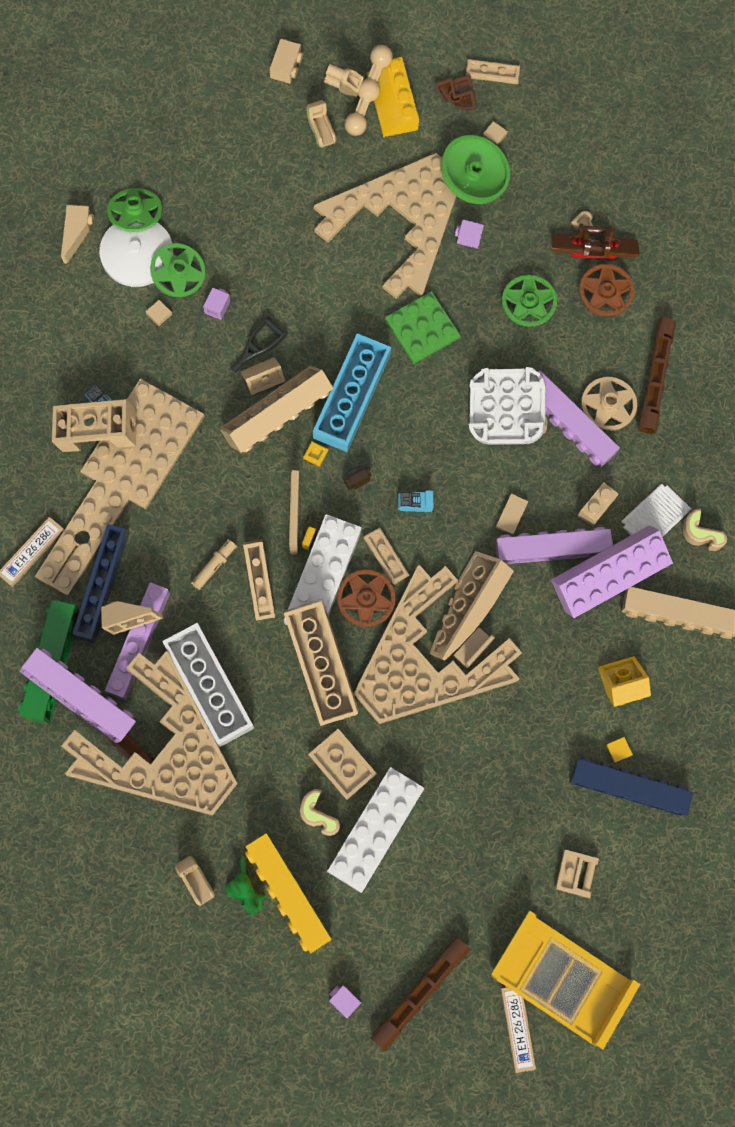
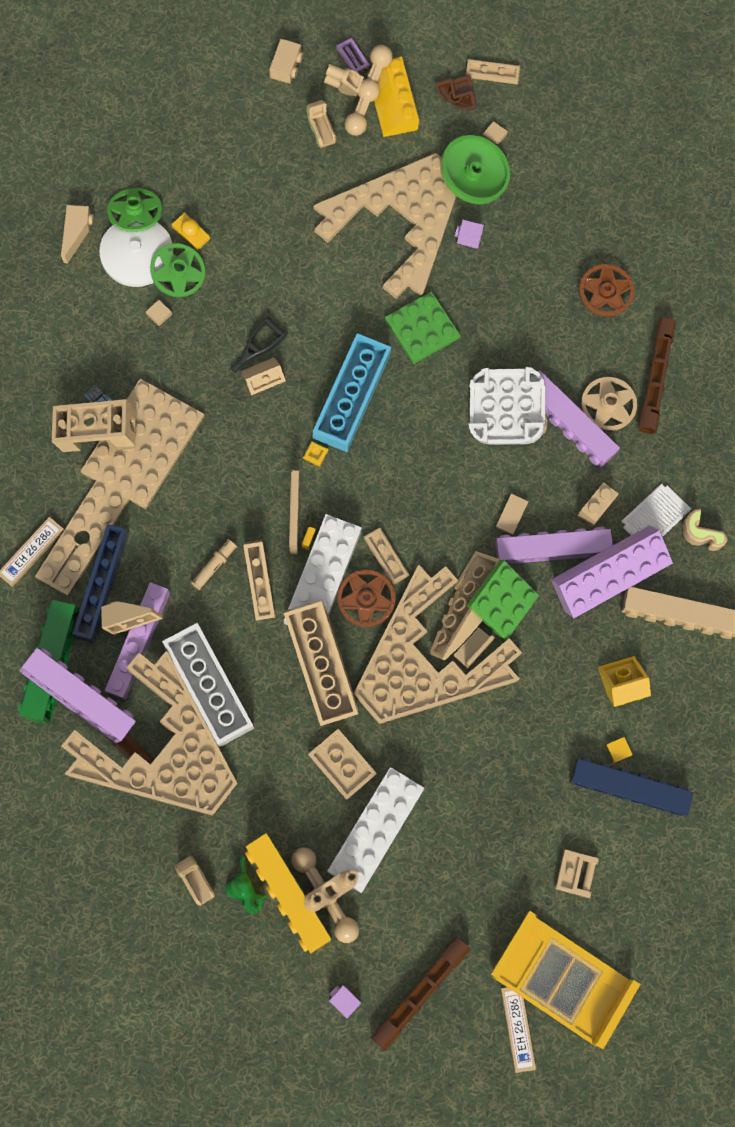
lavender brick [203,288,231,320] -> none
tan brick [219,366,334,453] -> none
animal [300,789,340,836] -> none
dark brown brick [342,465,372,490] -> none
medium azure leg [398,491,433,512] -> none
bright green wheel [502,275,557,327] -> none
reddish brown piece [551,223,640,260] -> none
tan tile [570,211,593,231] -> none
none -> yellow tile [172,213,210,251]
none -> tan connector [291,847,359,943]
none -> lavender tile [337,38,370,73]
none -> bright green plate [467,560,539,641]

